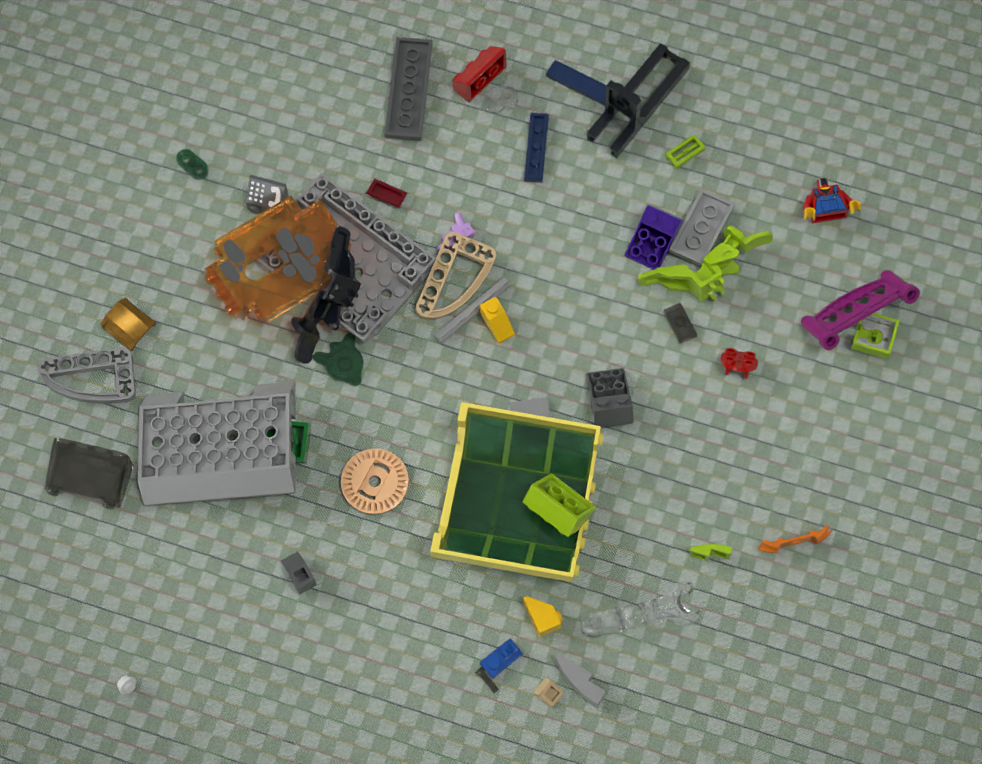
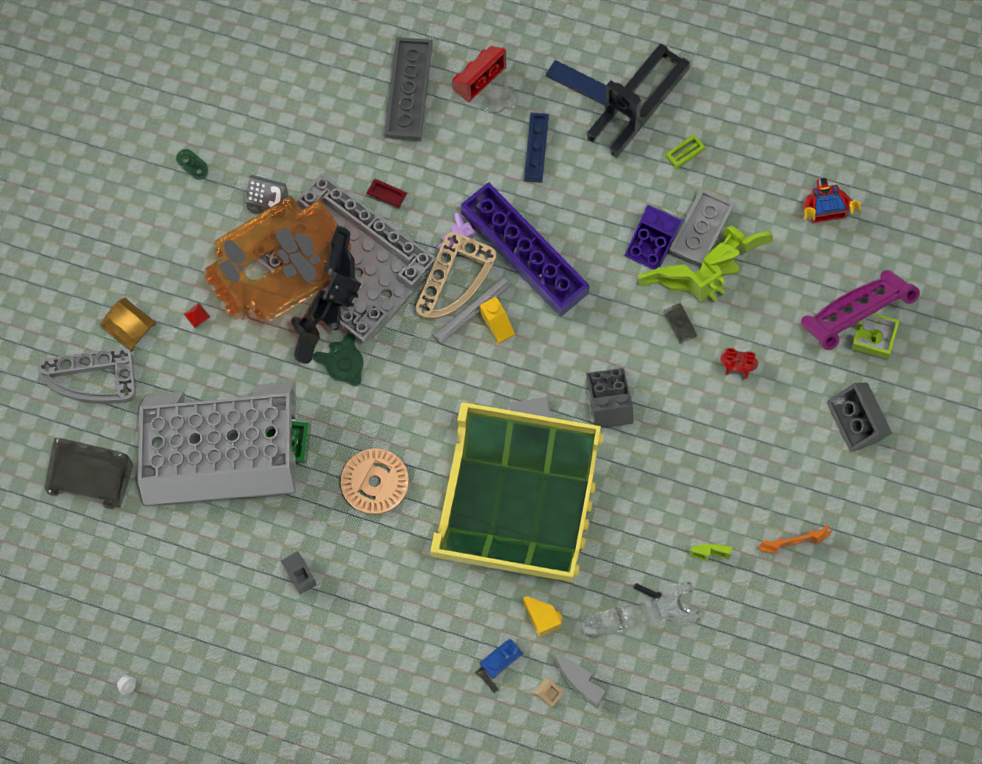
lime slope [523,473,597,537] -> none
none -> red slope [184,303,210,328]
none -> dark purple brick [461,182,589,317]
none -> black piece [634,583,662,602]
none -> dark grey slope [827,382,892,452]

